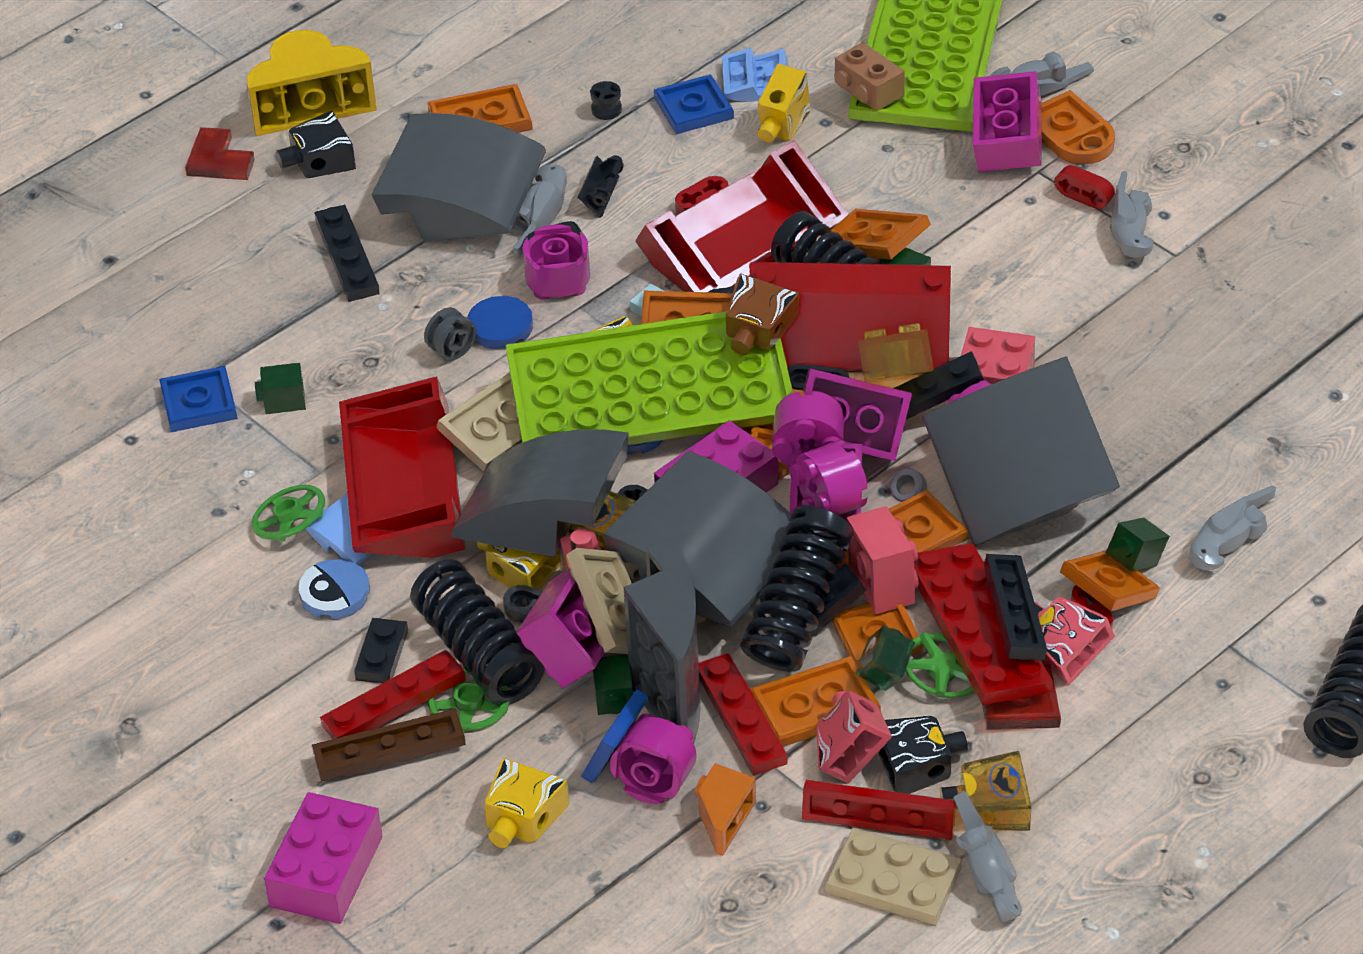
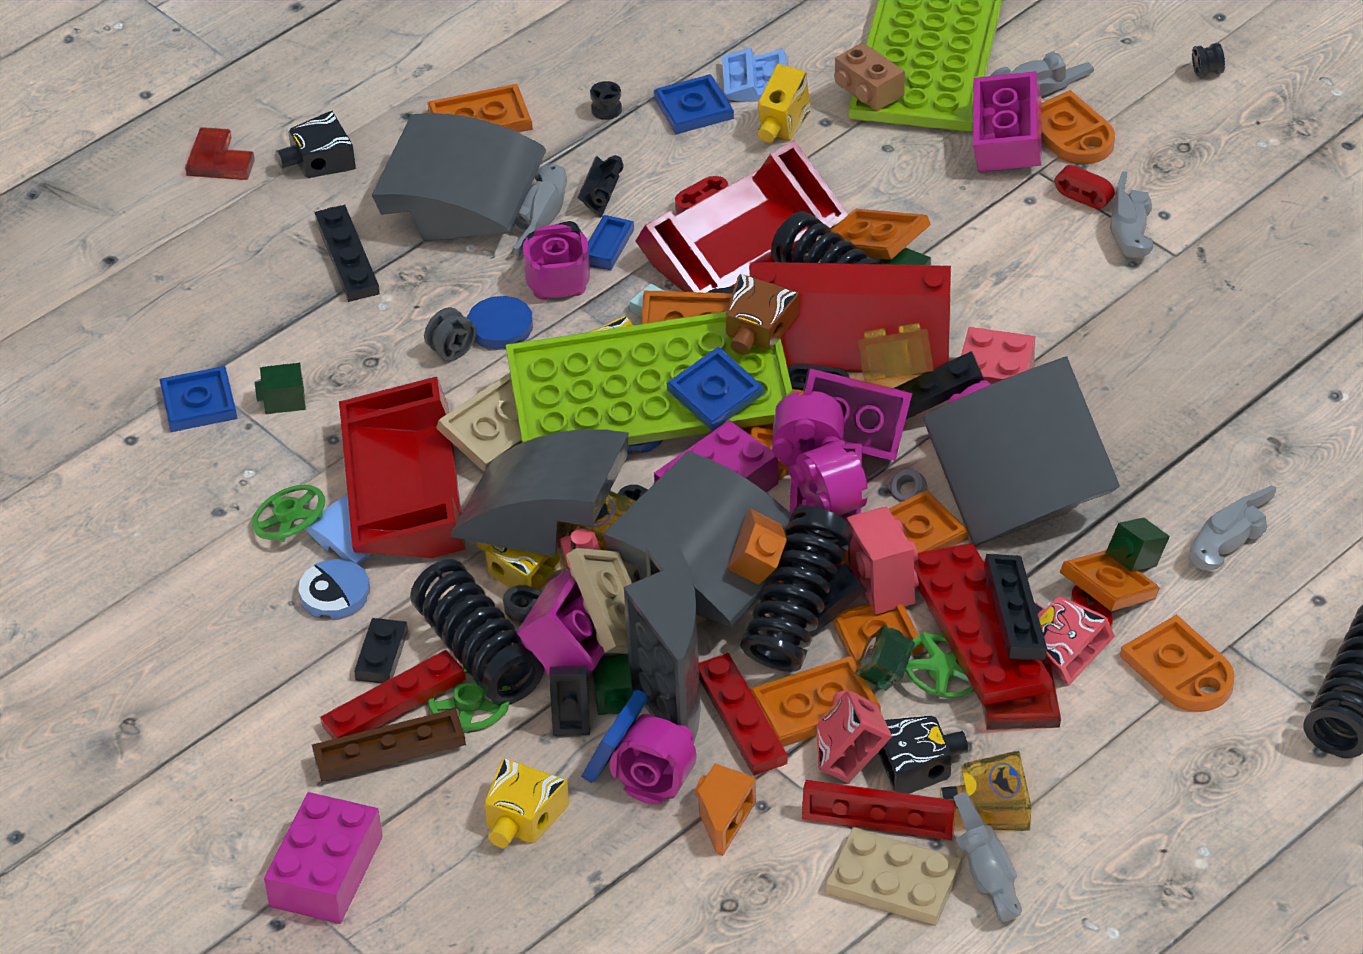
yellow brick [247,30,377,136] -> none
none -> black plate [549,666,590,736]
none -> blue tile [588,215,634,270]
none -> blue tile [667,346,764,431]
none -> orange slope [727,508,787,585]
none -> orange tile [1120,614,1234,712]
none -> black wheel [1192,42,1225,77]

